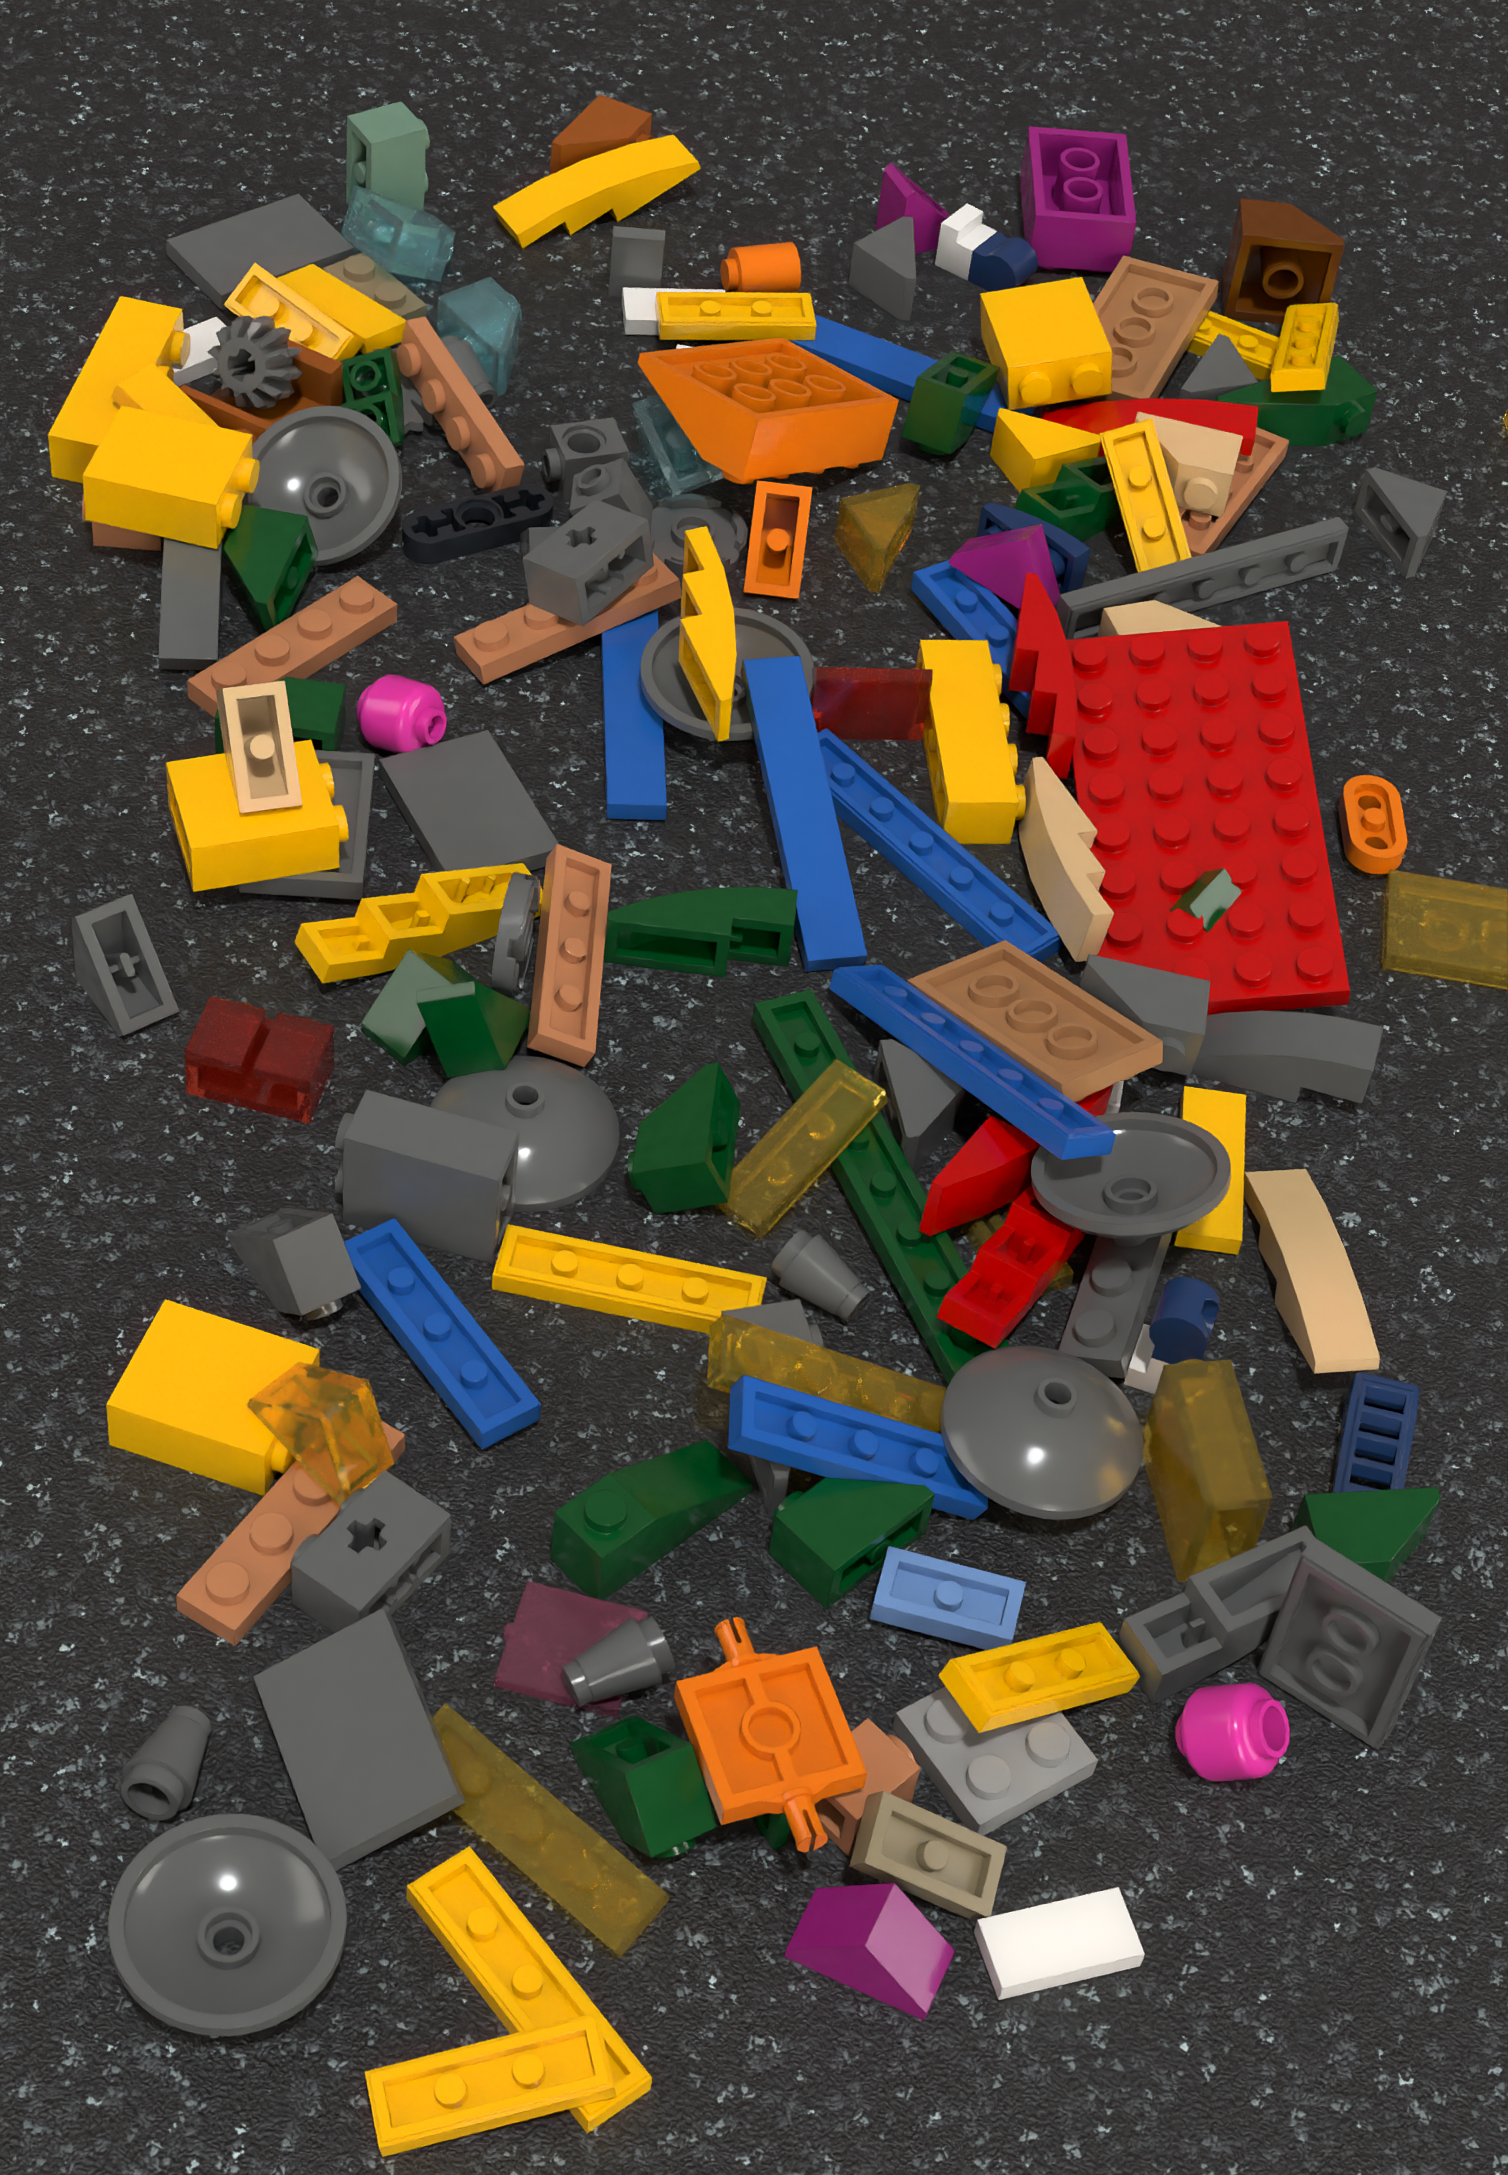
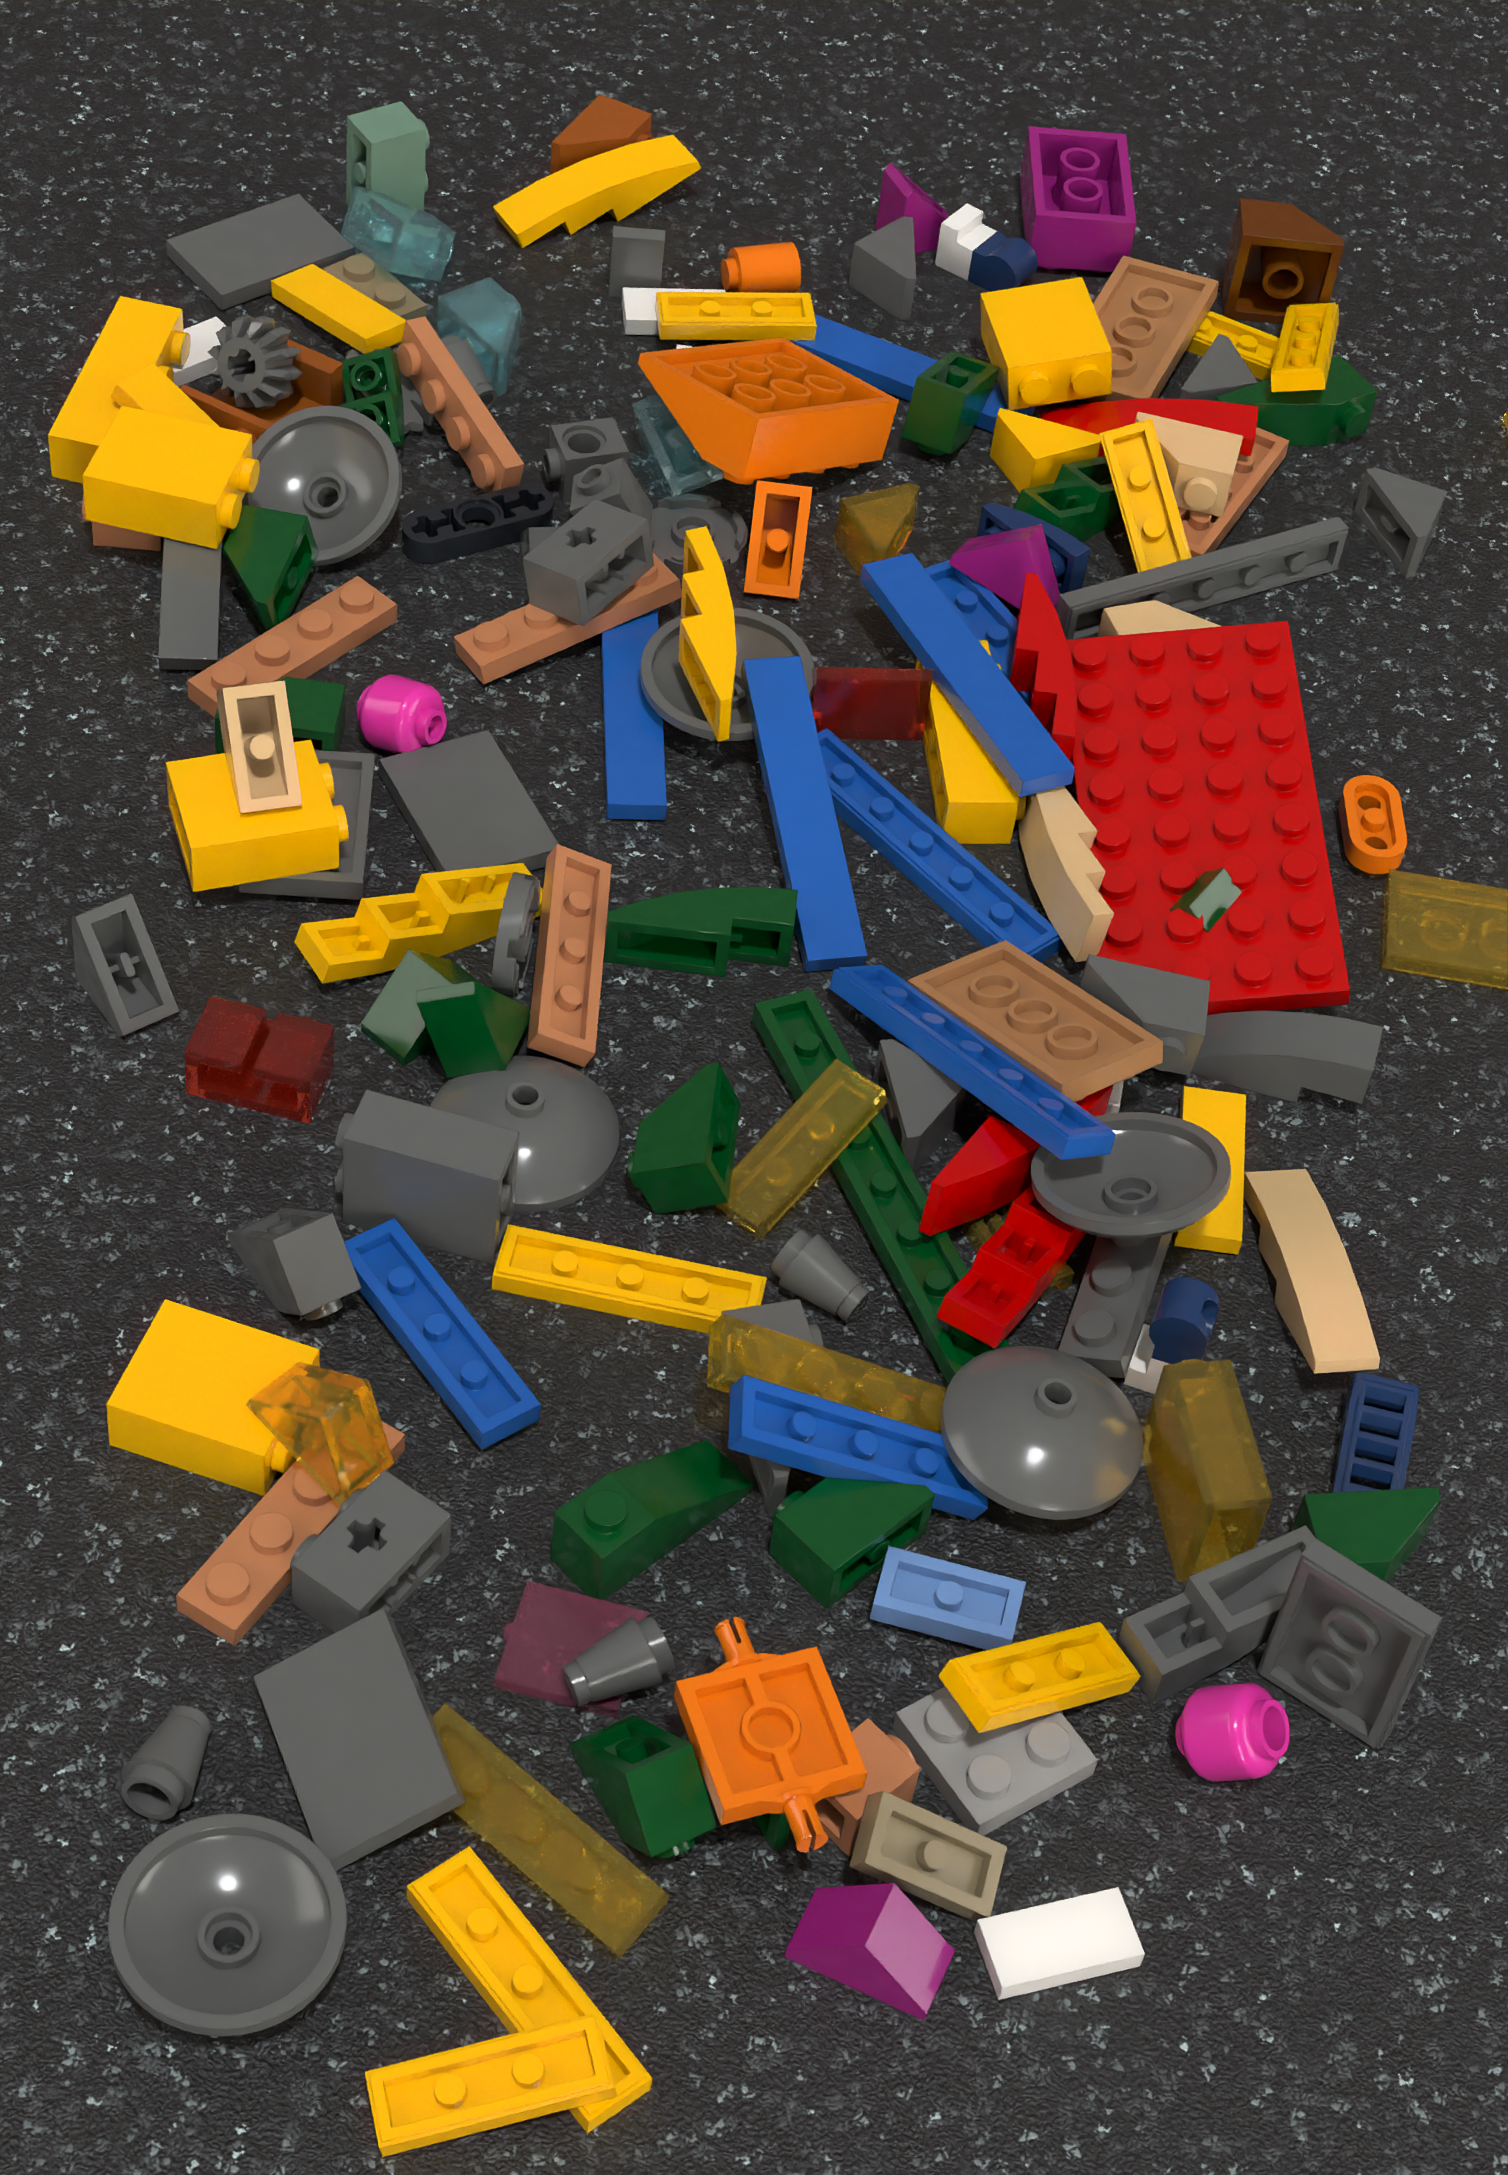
yellow tile [223,263,363,362] -> none
none -> blue tile [860,553,1075,797]

